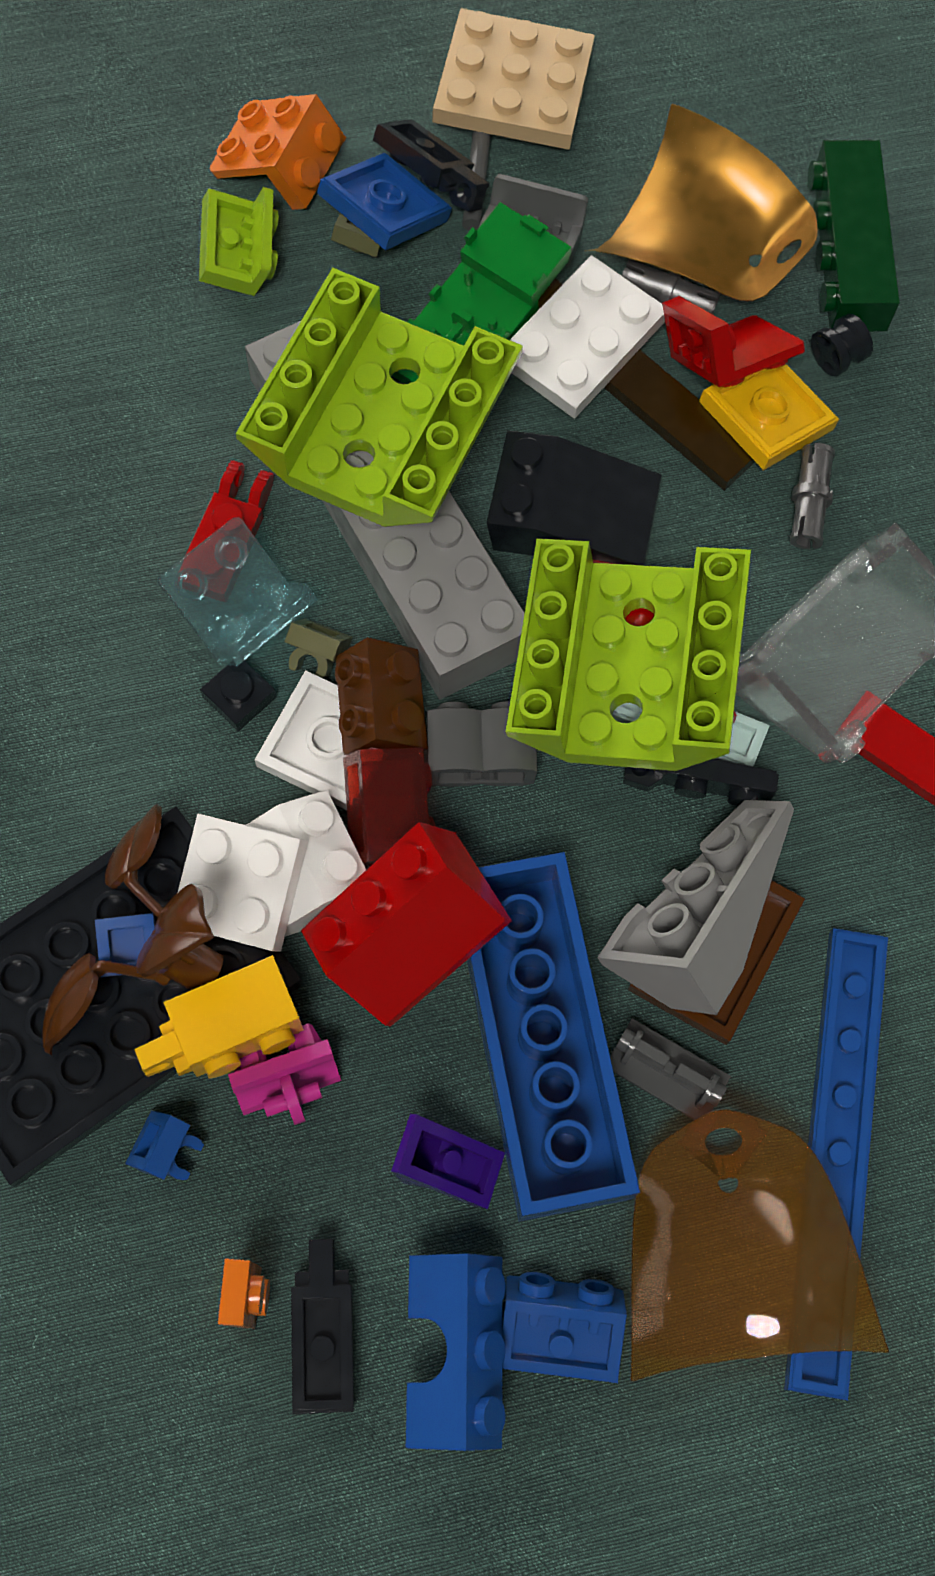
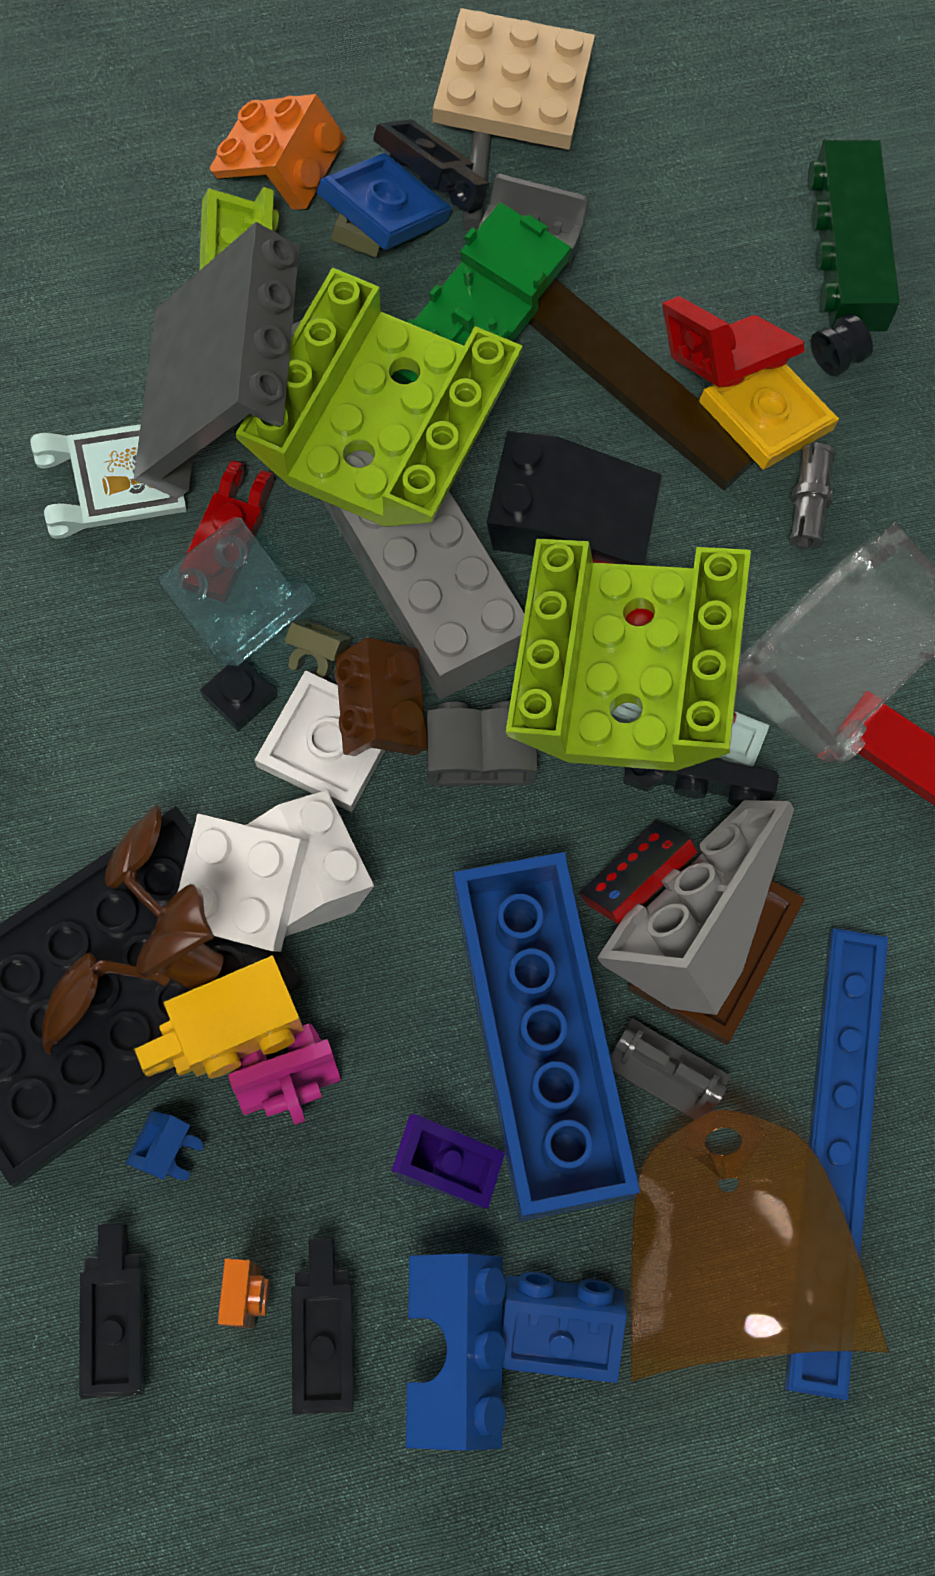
blue plate [95,913,155,977] -> none
red slope [300,822,512,1026] -> none
clear red brick [343,747,436,866] -> none
white plate [510,255,665,419] -> none
pearl gold piece [584,104,818,301] -> none
flat silver pin [622,259,720,314] -> none
none -> light aqua flag [30,424,186,539]
none -> black hinge [79,1223,145,1399]
none -> dark grey panel [134,222,300,498]
none -> black tile [579,821,697,925]

